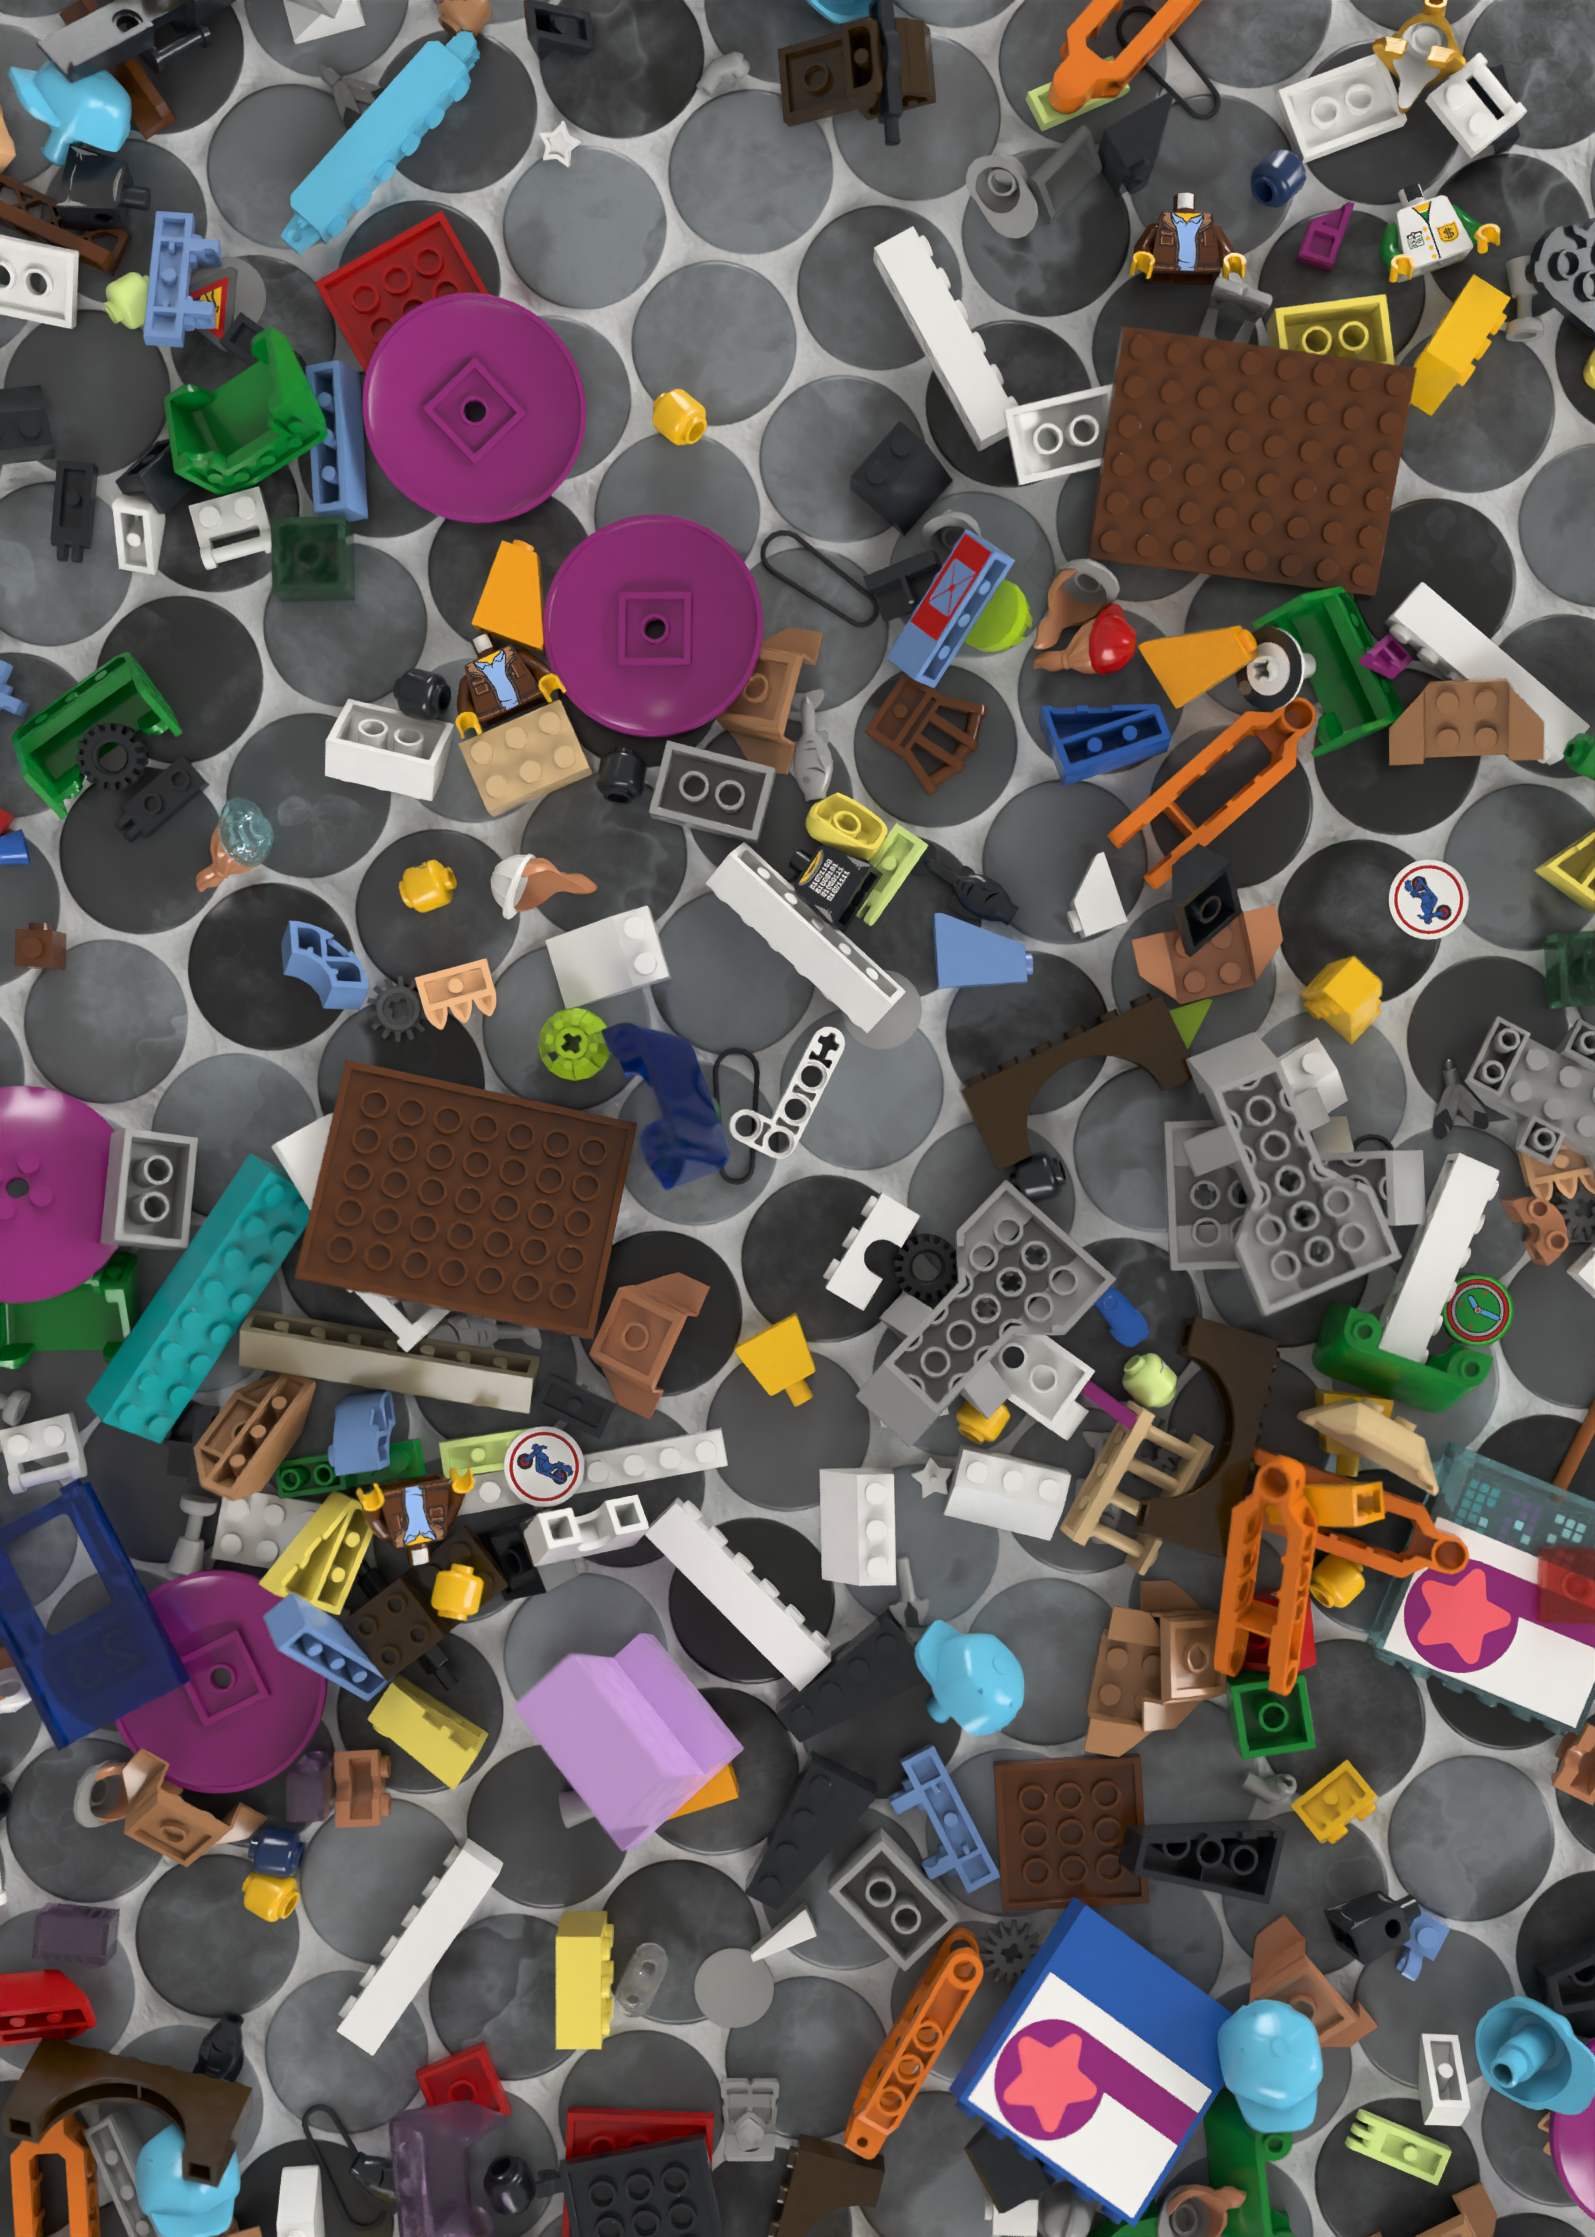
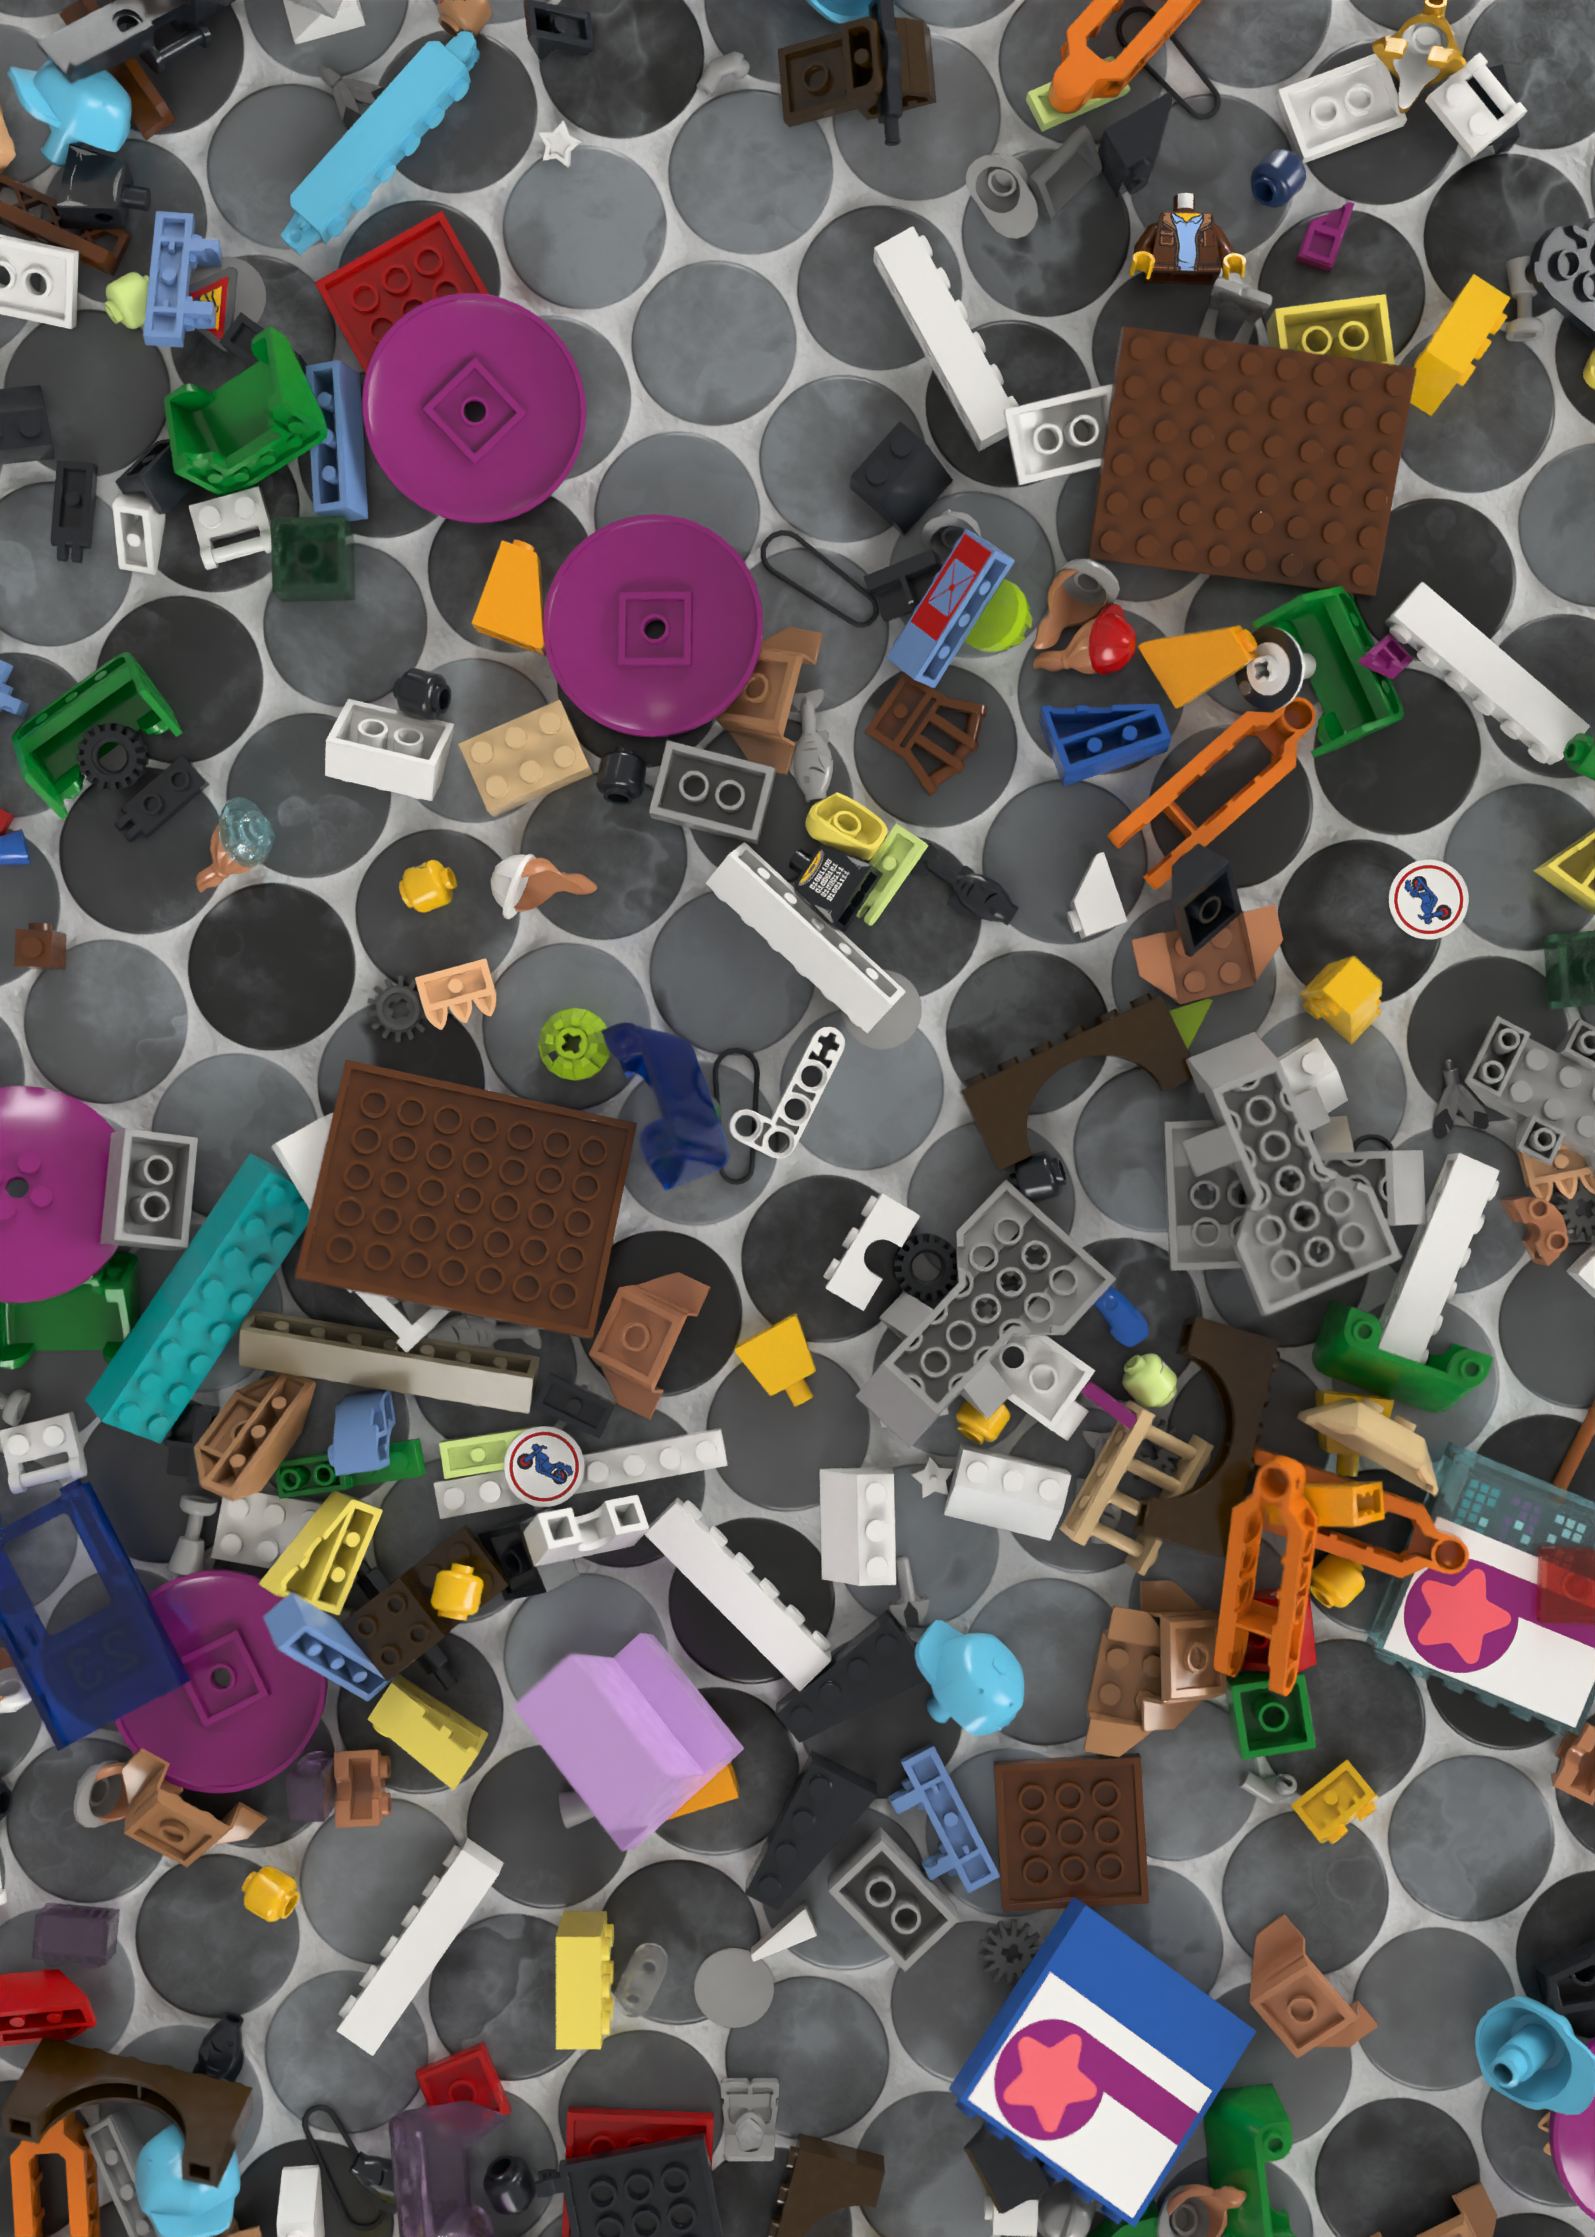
dark blue head [248,1826,306,1879] -> none
medium blue brick [281,921,369,1010] -> none
torso [356,1468,475,1565] -> none
torso [455,633,566,739] -> none
white slope [545,906,671,1009] -> none
yellow head [652,389,707,446] -> none
orange piece [843,1927,983,2160] -> none
medium blue slope [932,913,1033,989] -> none
black wedge [1118,1820,1286,1904] -> none
medium azure piece [1217,1999,1323,2133] -> none
black torso [1324,1891,1421,1965] -> none
yellowish green hinge [1345,2109,1452,2185] -> none
torso [1379,183,1500,283] -> none
medium nougat piece [1389,678,1544,765] -> none
medium blue plate [1395,1910,1451,1981] -> none
white slope [1418,2034,1471,2126] -> none
tile [1440,1273,1514,1347] -> none

